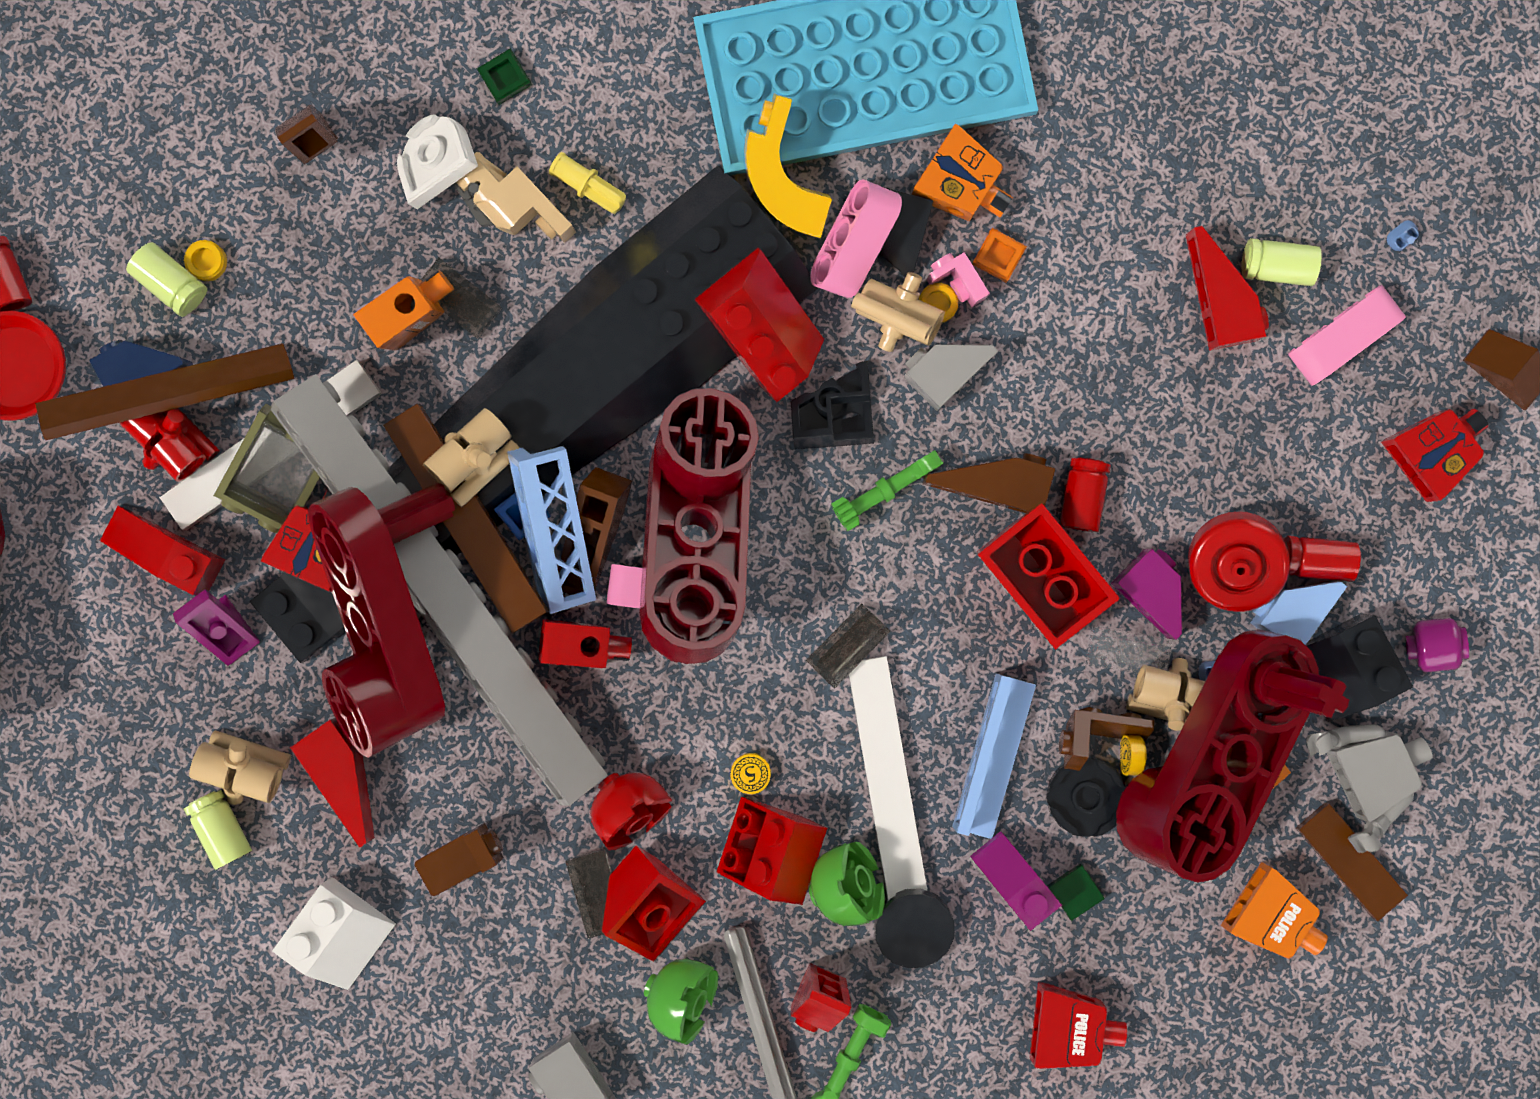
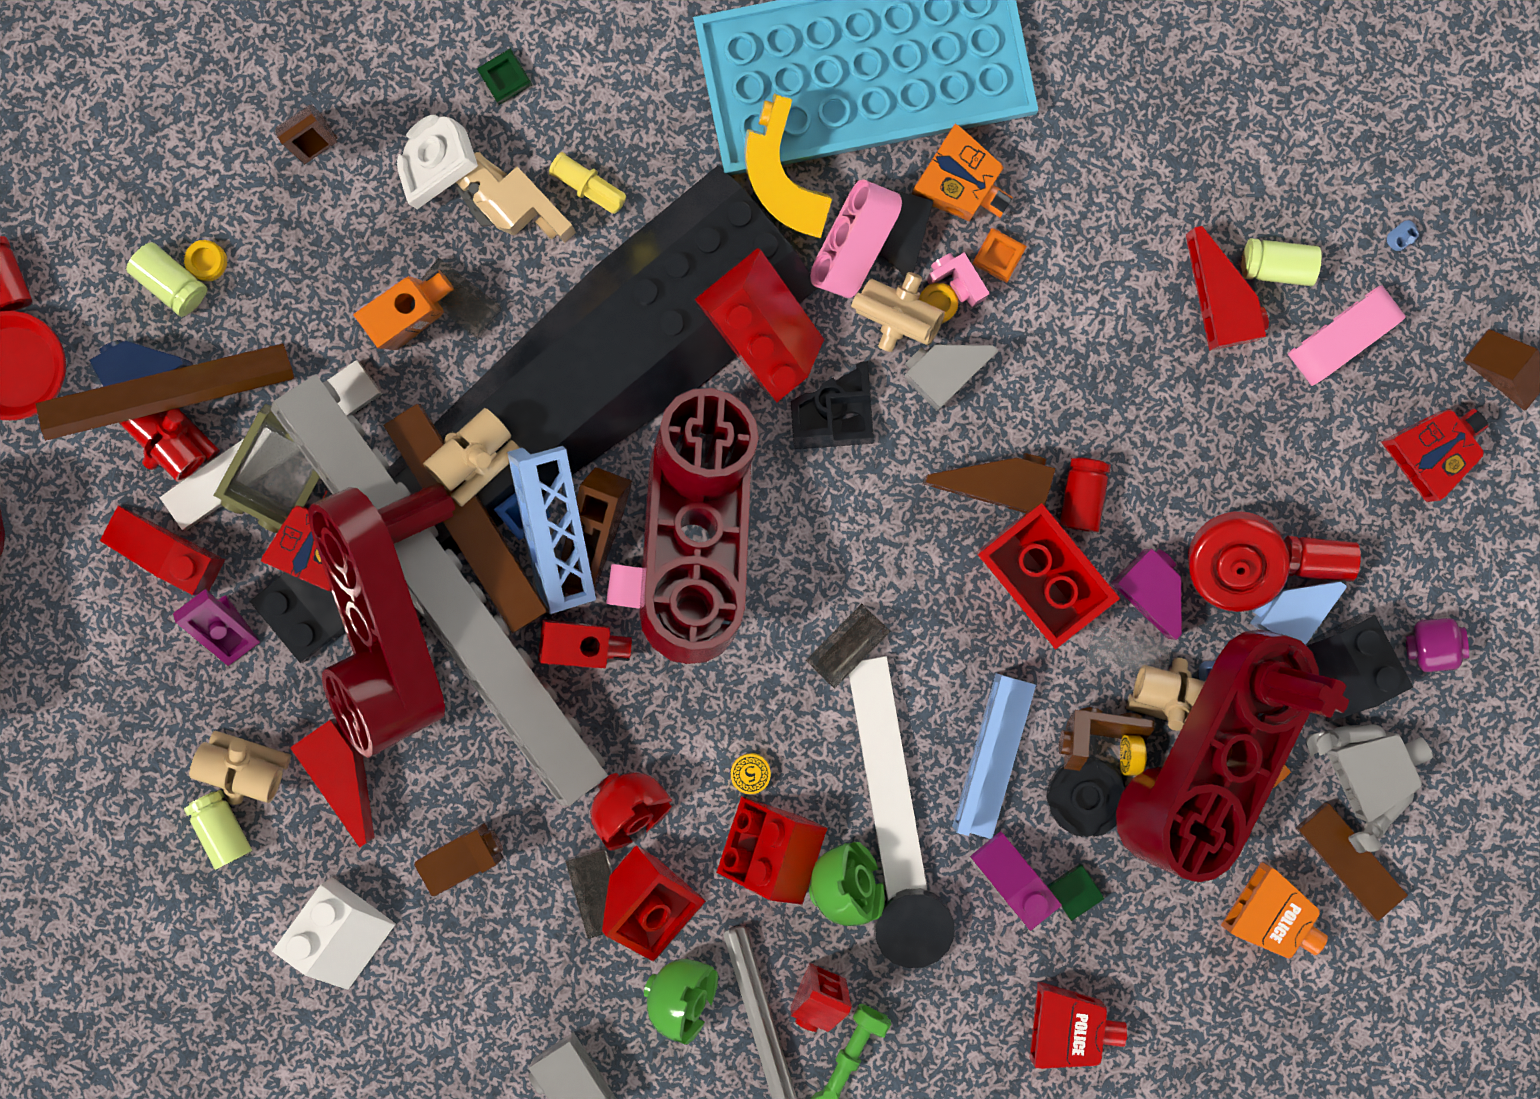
bright green piece [831,450,943,532] -> none

